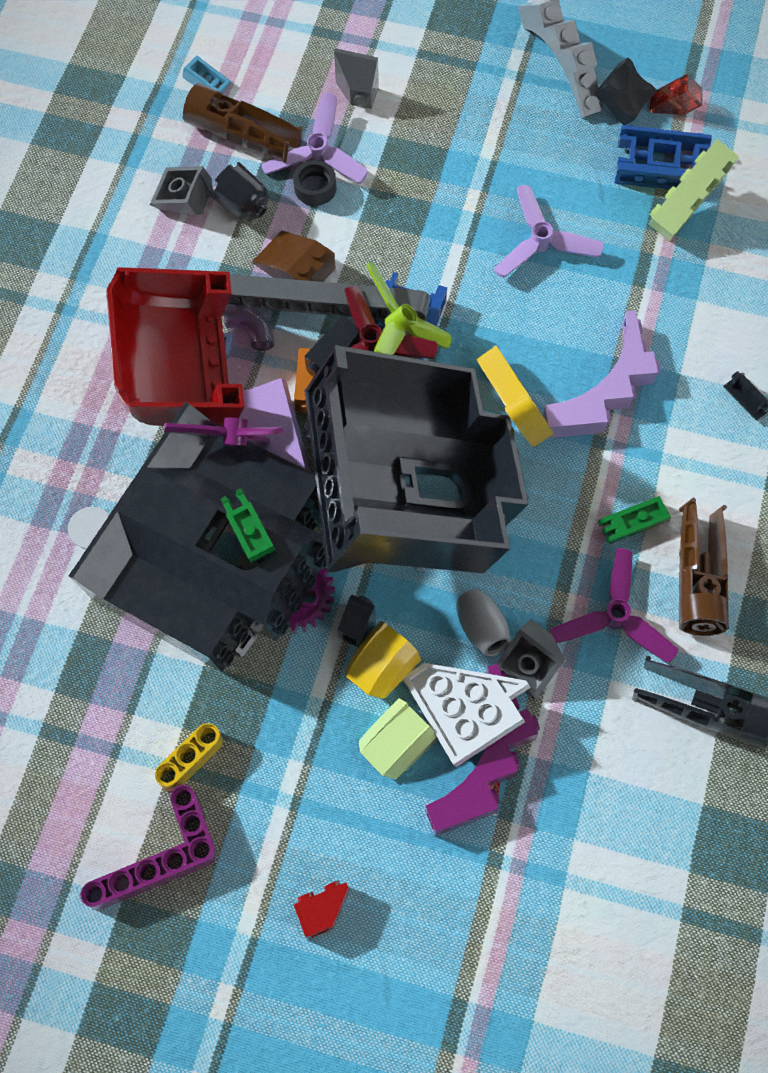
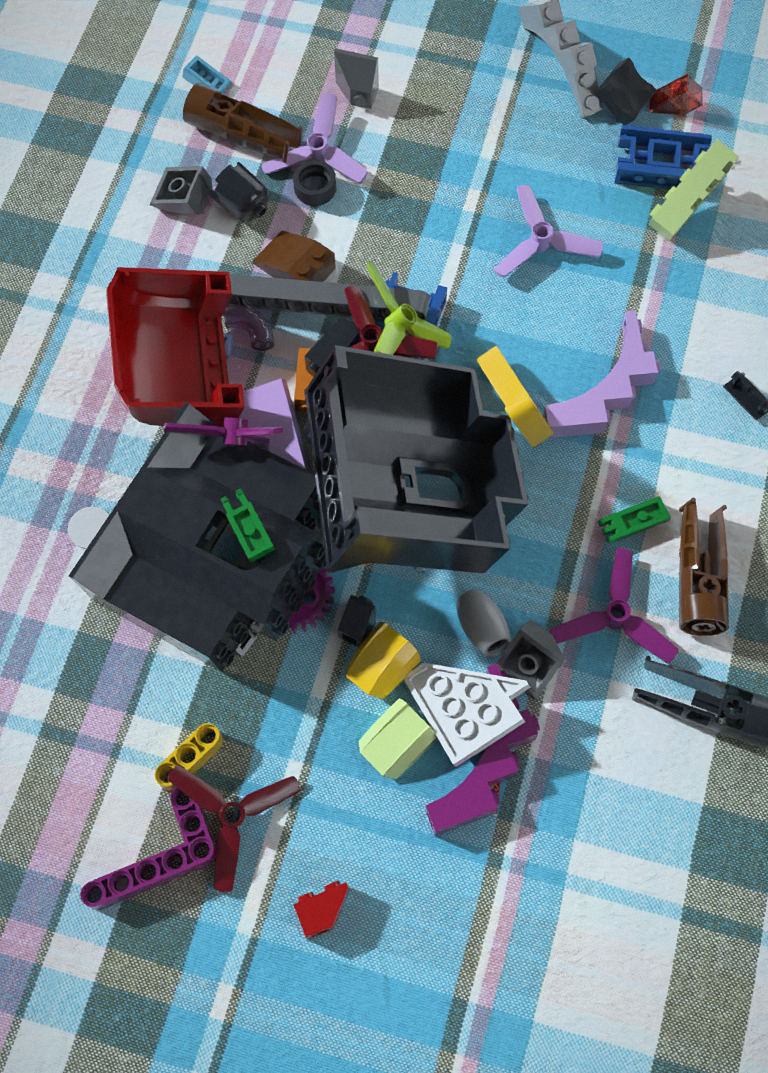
none -> dark red piece [167,765,300,892]

